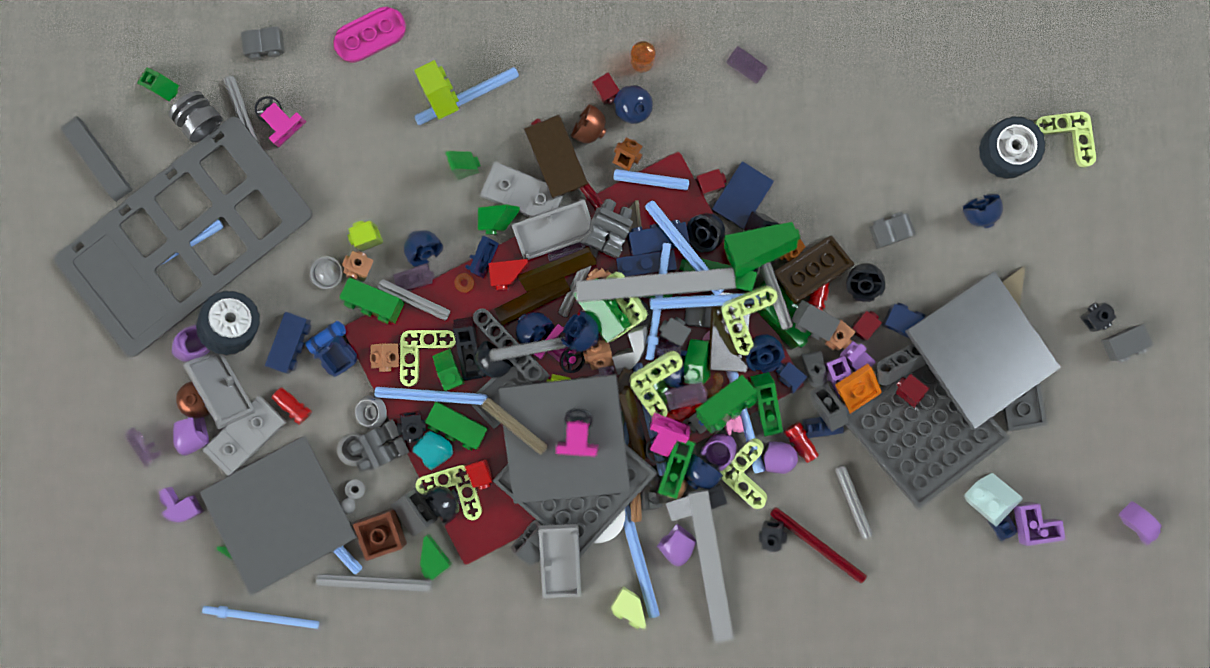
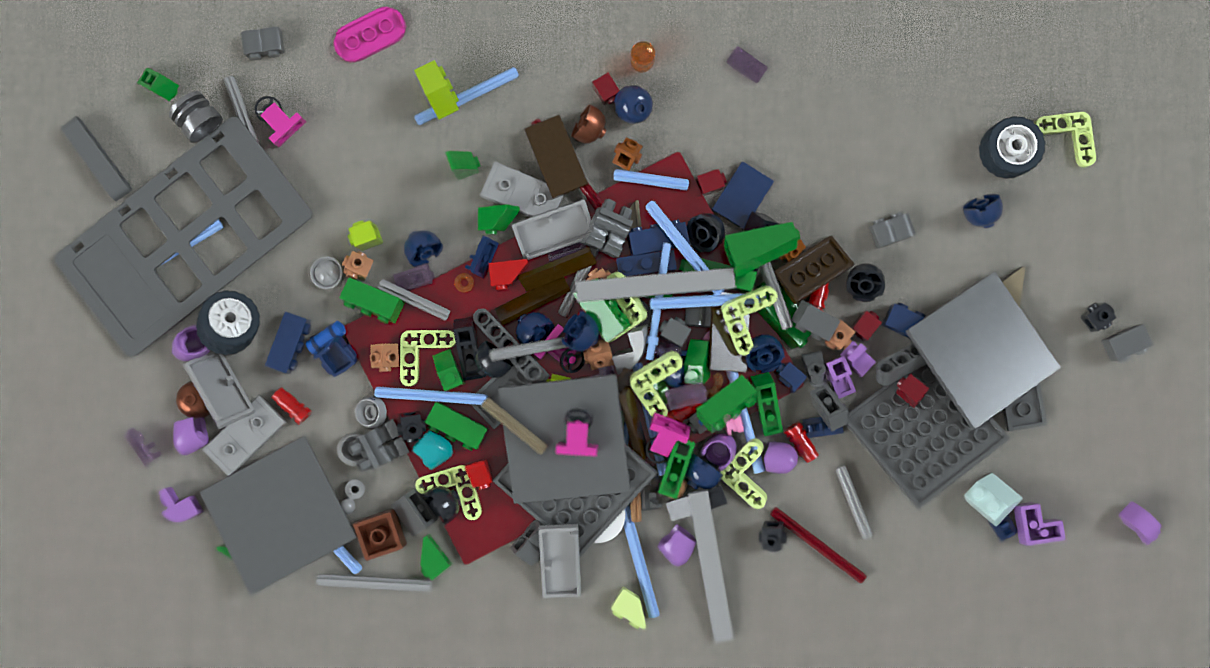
light blue bar [202,606,320,629] -> none
orange plate [835,363,882,414] -> none

